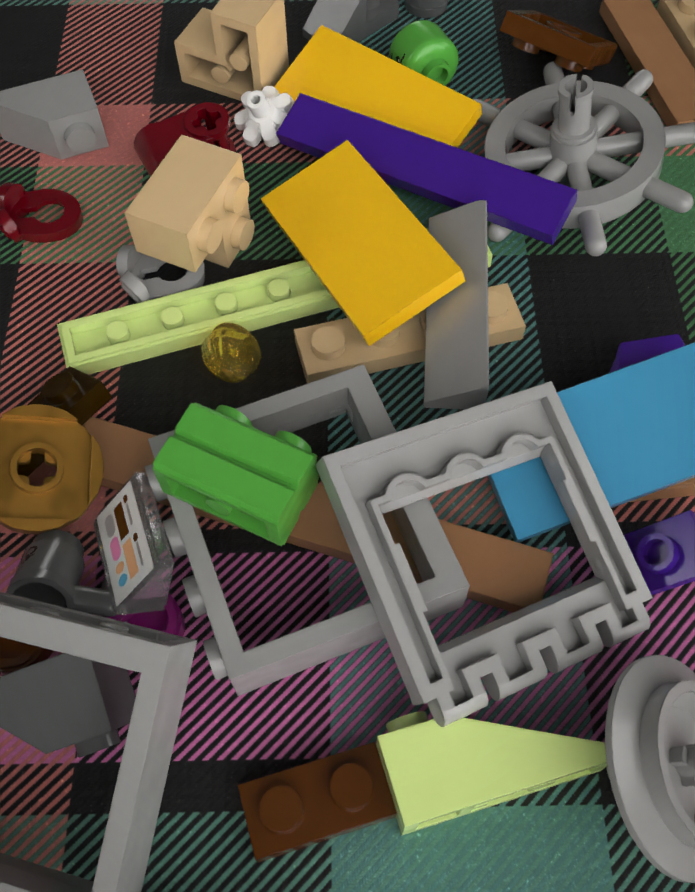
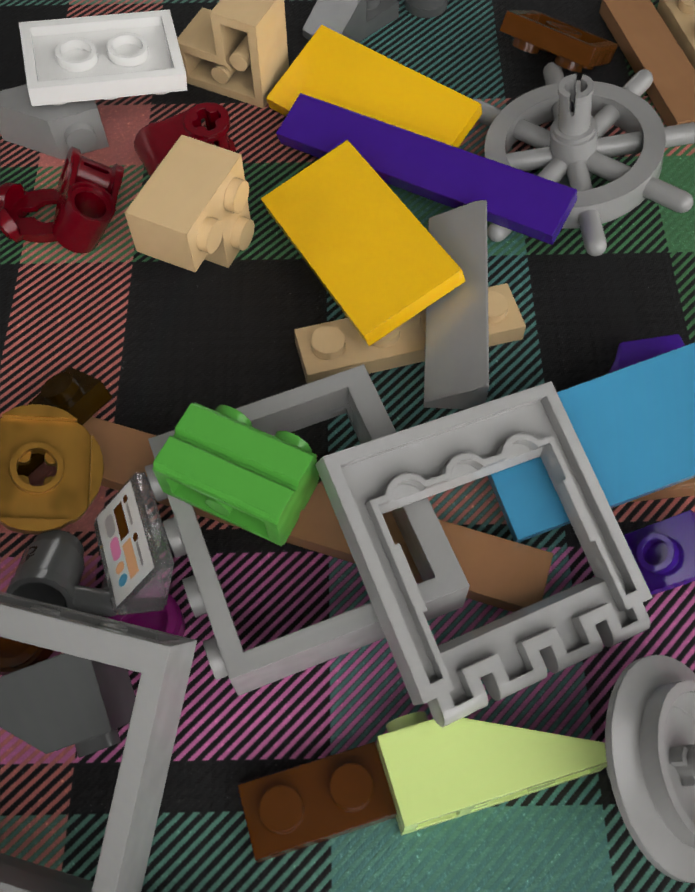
yellowish green tile [57,228,493,375] -> none
light grey piece [116,245,205,303] -> none
clear yellow tile [201,323,261,383] -> none
white plant [234,86,295,147] -> none
bright green head [389,20,459,86] -> none
none -> white plate [19,9,188,106]
none -> dark red piece [52,146,124,254]

